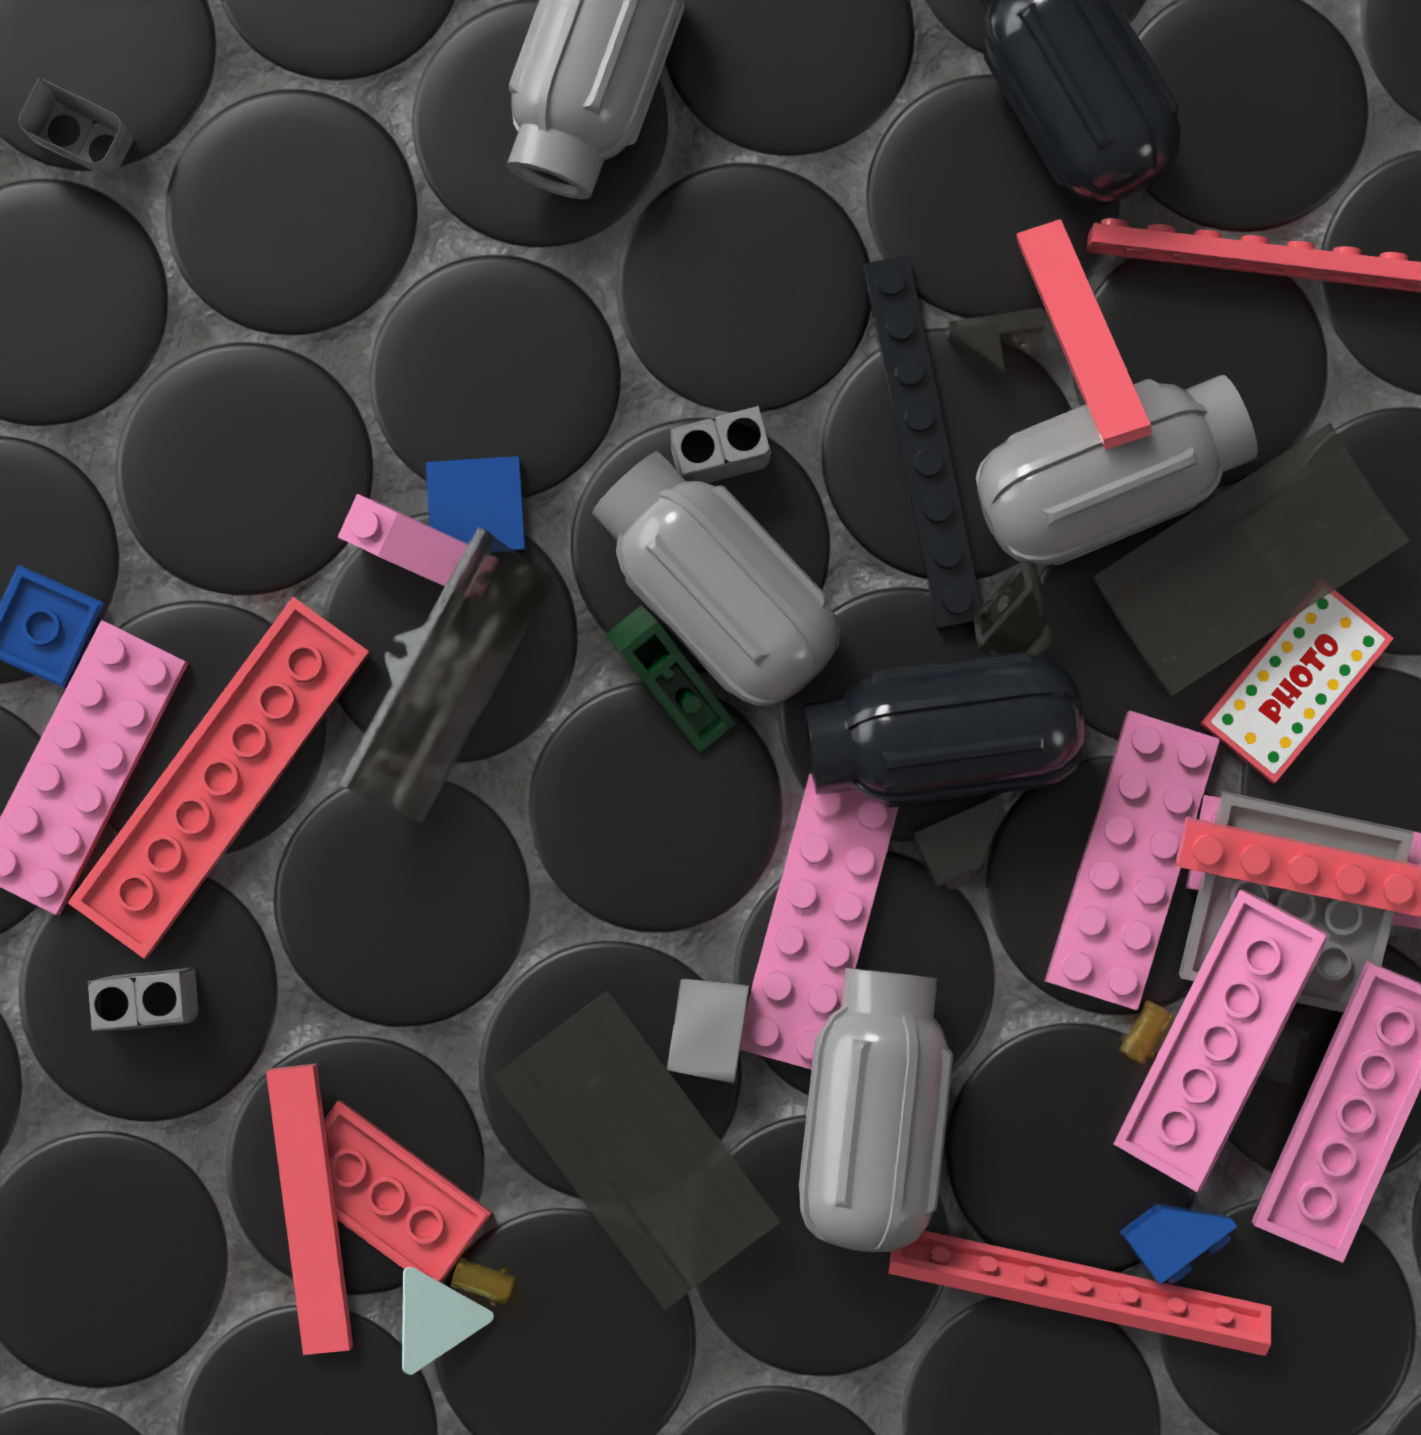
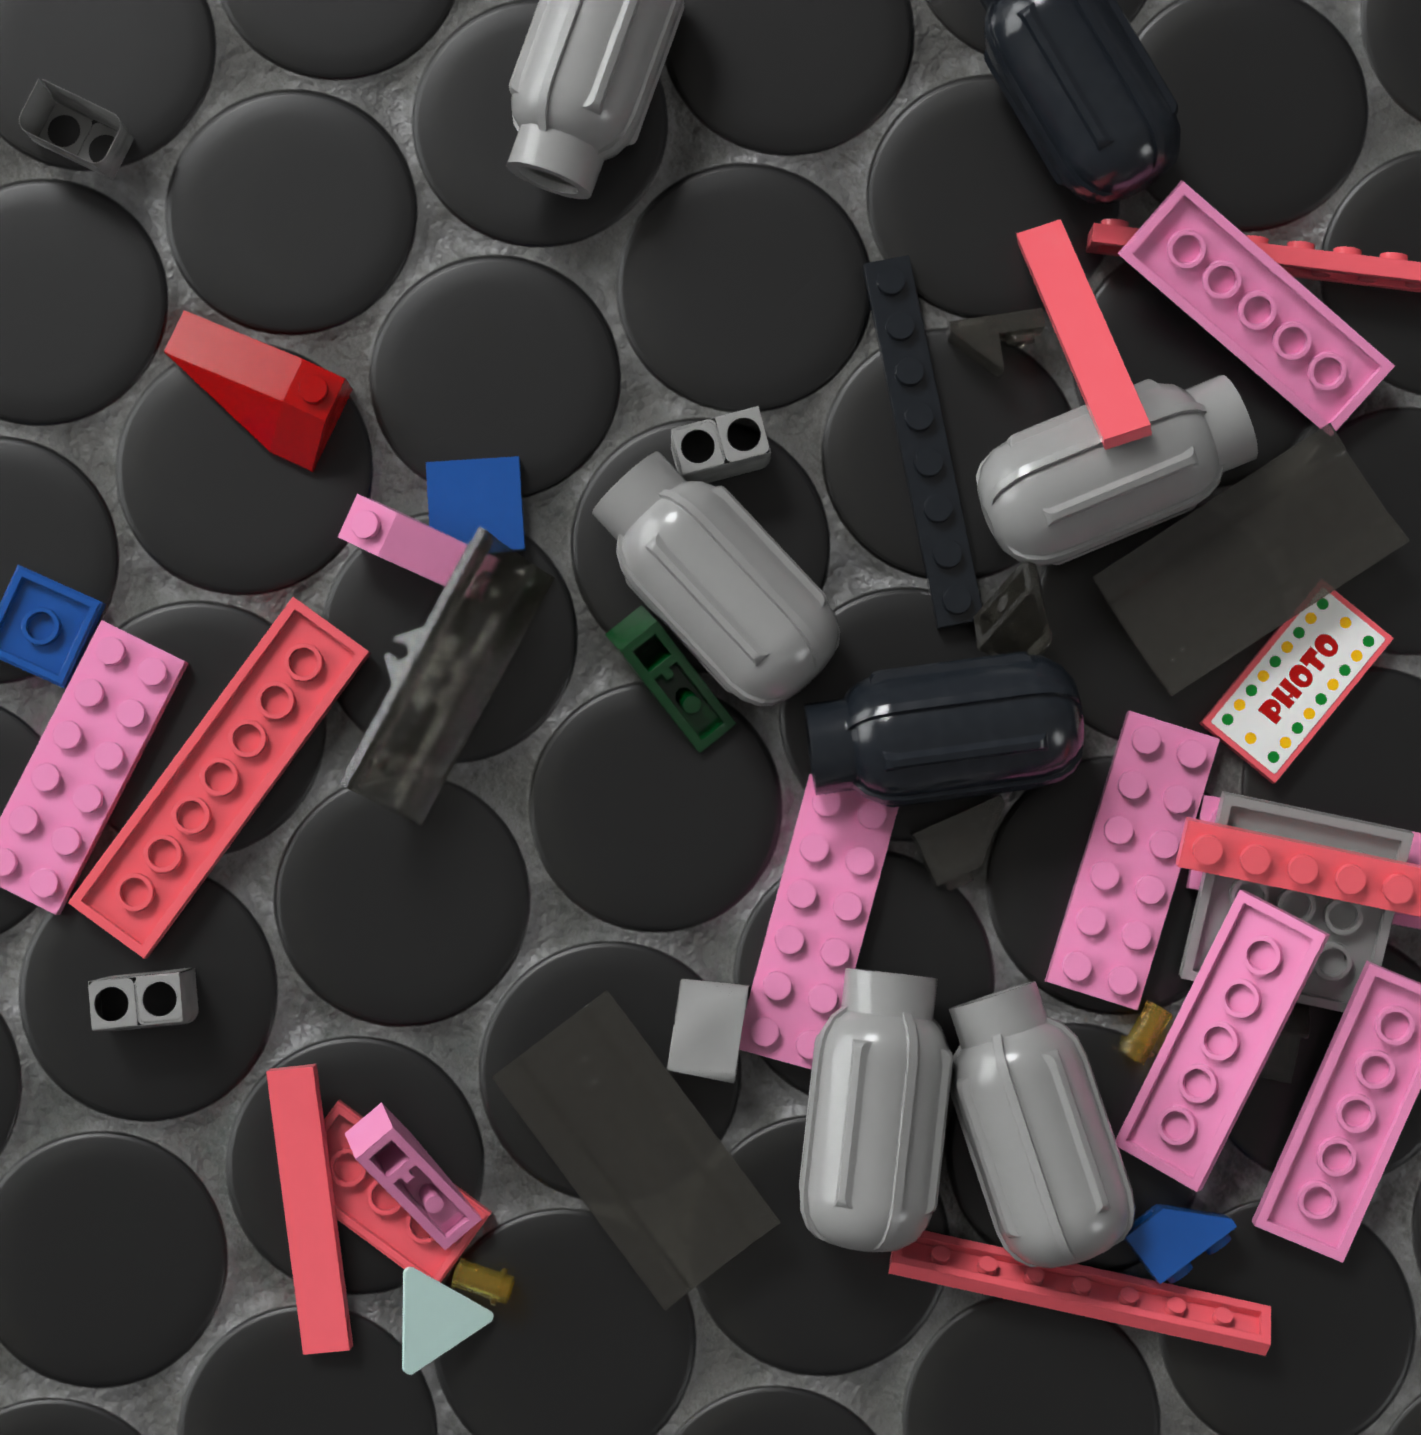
none -> red wedge [164,310,353,472]
none -> bright pink slope [345,1102,482,1250]
none -> light grey piece [949,981,1136,1268]
none -> bright pink plate [1118,180,1395,437]

